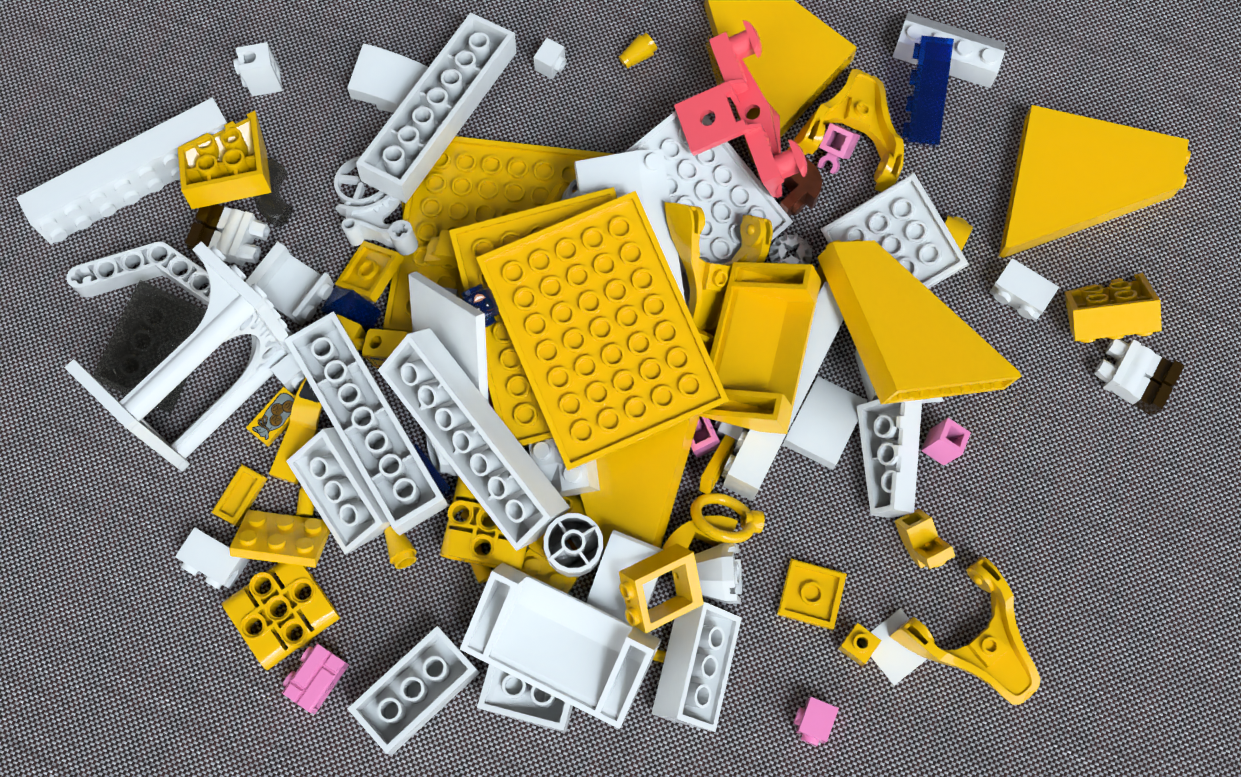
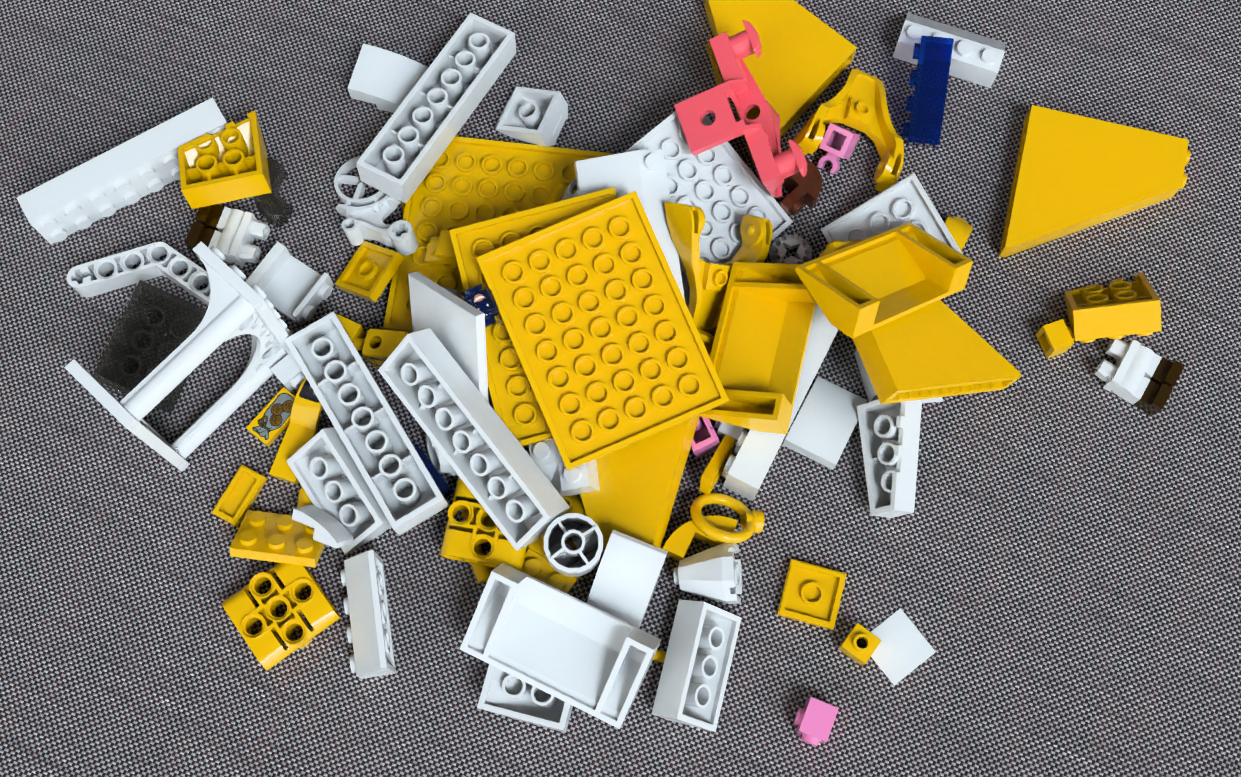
white brick [175,527,249,590] -> none
white brick [233,42,283,97] -> none
bright pink brick [282,643,349,714] -> none
clear blue slope [321,288,382,334] -> none
white brick [347,626,480,755] -> none
yellow cone [384,526,417,569] -> none
white plate [533,38,567,79] -> none
yellow cone [618,33,658,69] -> none
yellow window [619,544,704,633] -> none
yellow animal [889,556,1041,705] -> none
yellow brick [895,509,955,569] -> none
bright pink brick [921,418,971,466] -> none
white brick [989,258,1059,322] -> none
none -> white slope [292,504,354,548]
none -> white slope [340,550,396,679]
none -> white slope [495,86,568,147]
none -> yellow slope [795,222,973,339]
none -> yellow plate [1035,319,1074,359]

